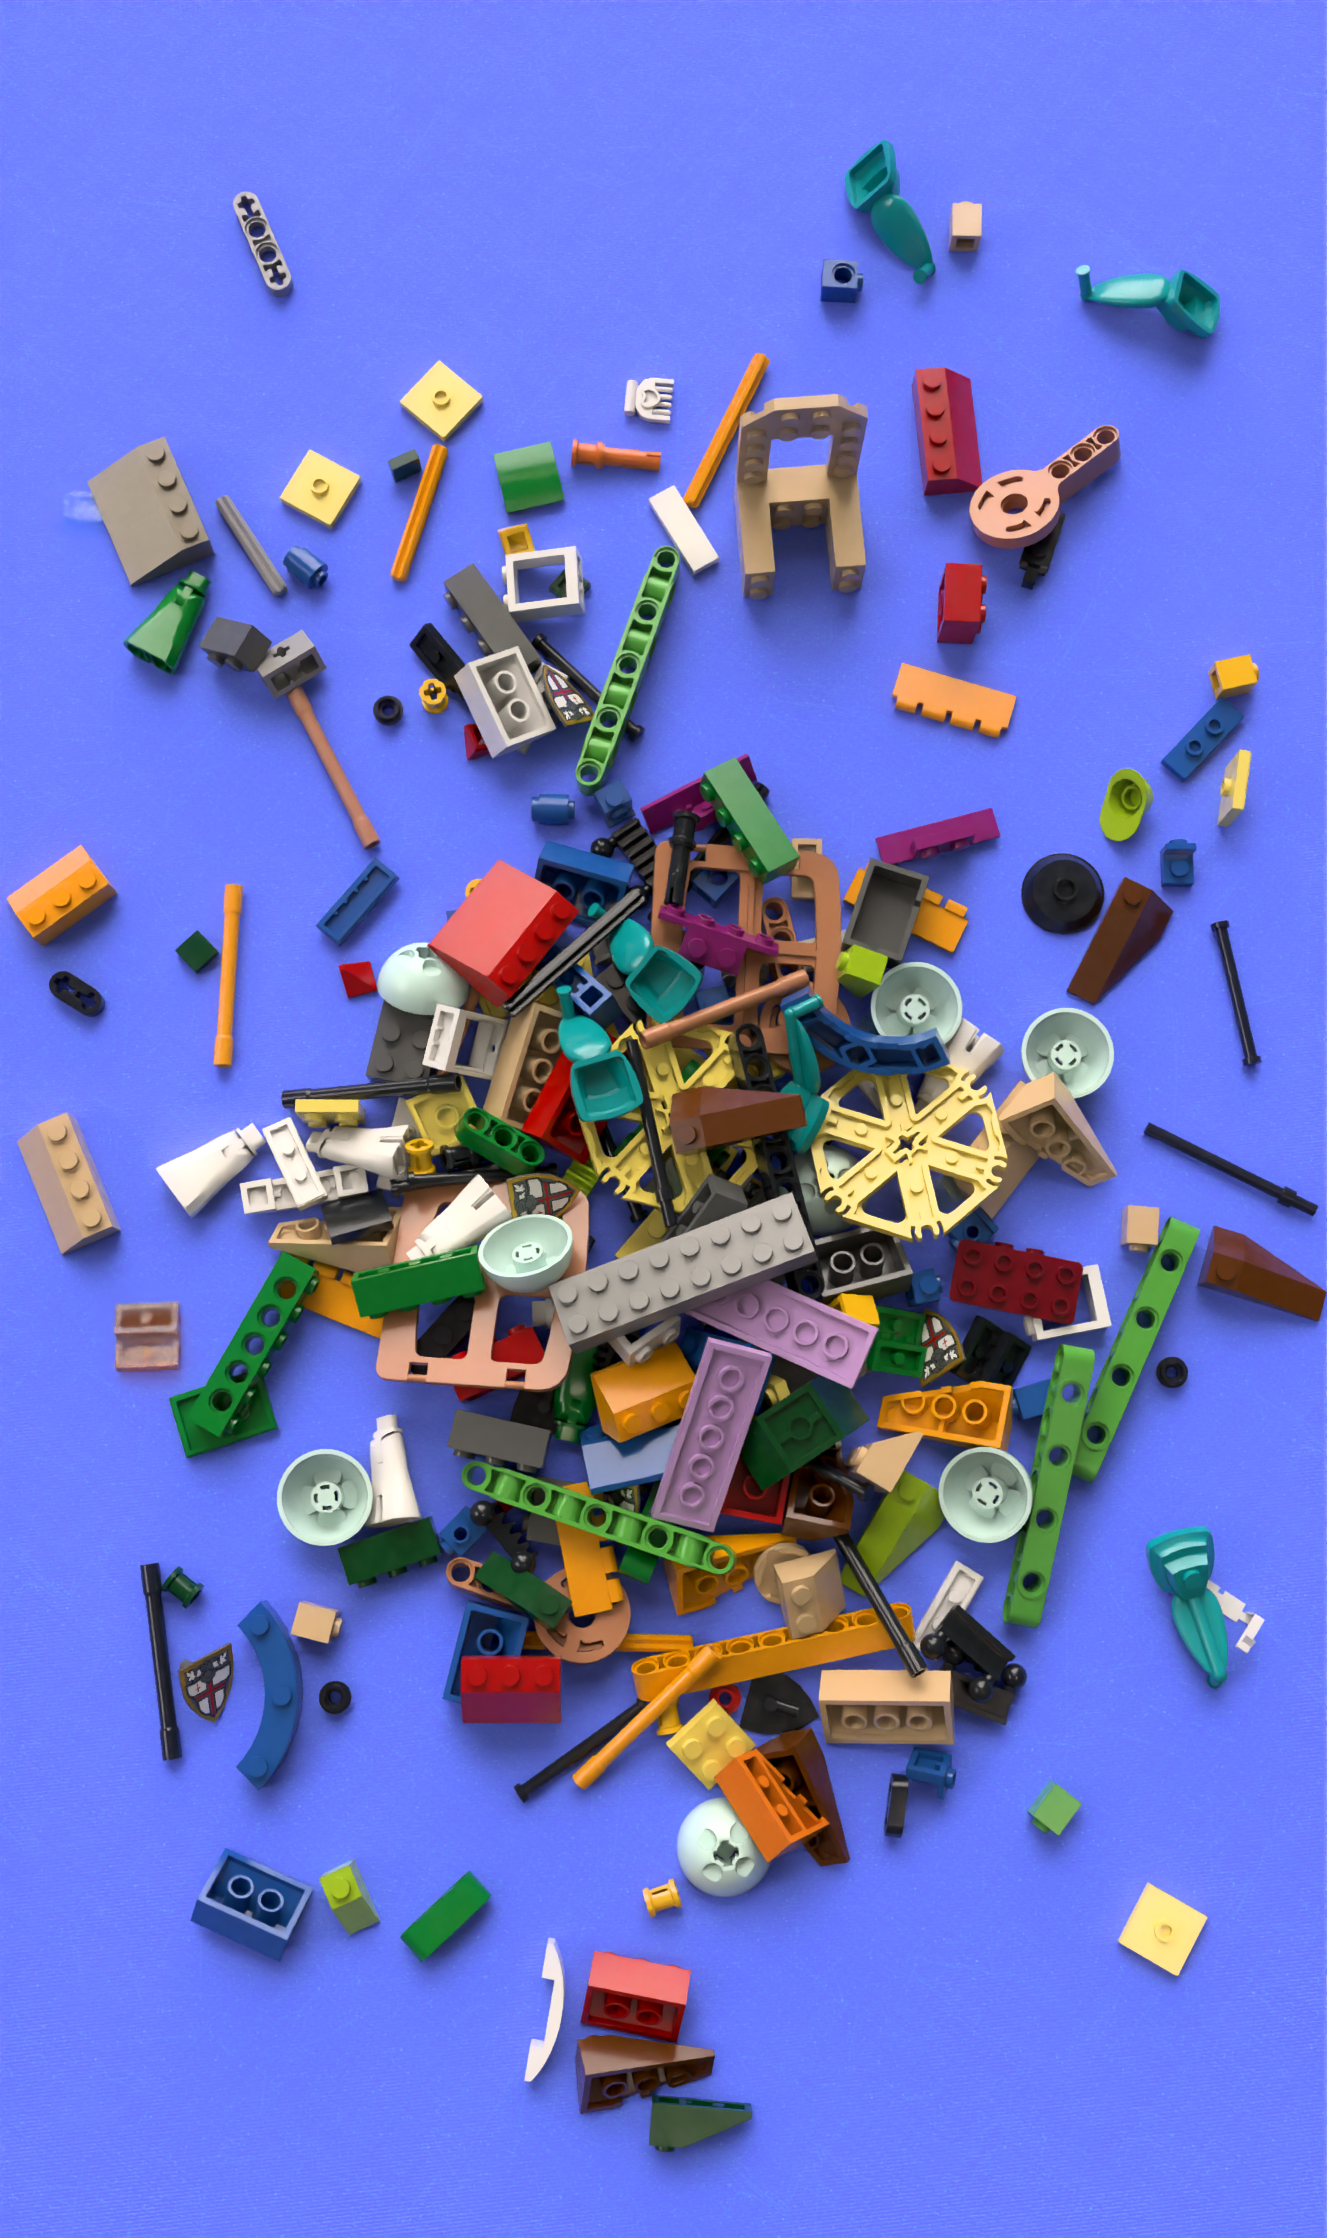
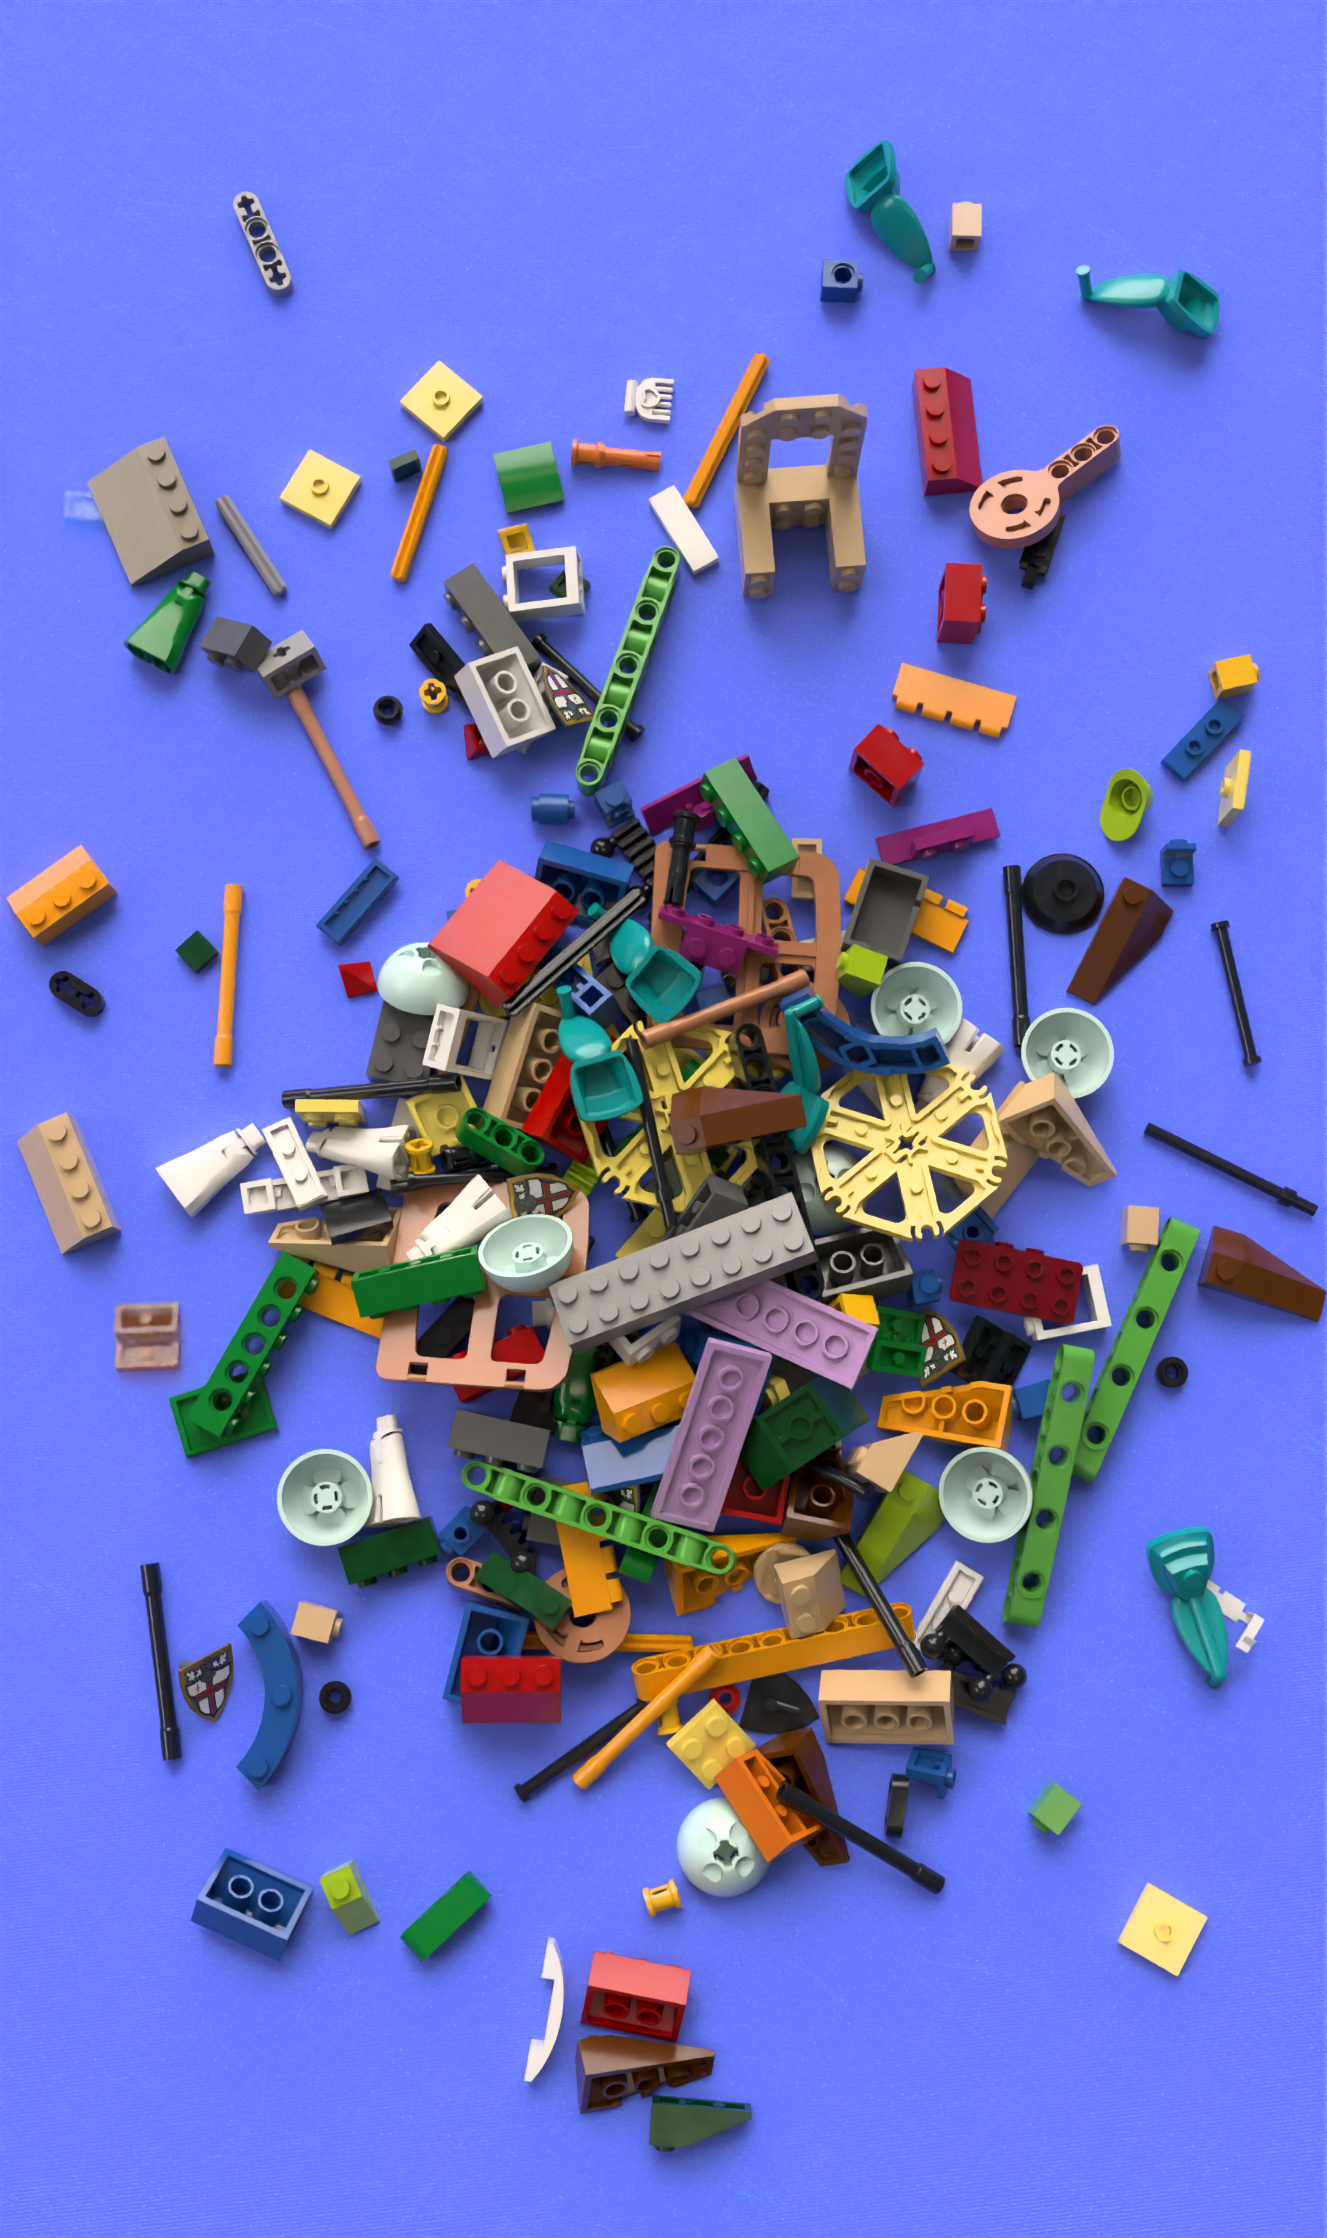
dark green bush [161,1566,204,1609] -> none
blue brick [283,546,328,589] -> none
none -> black piece [776,1781,945,1895]
none -> red brick [849,723,924,807]
none -> black piece [1002,865,1031,1048]

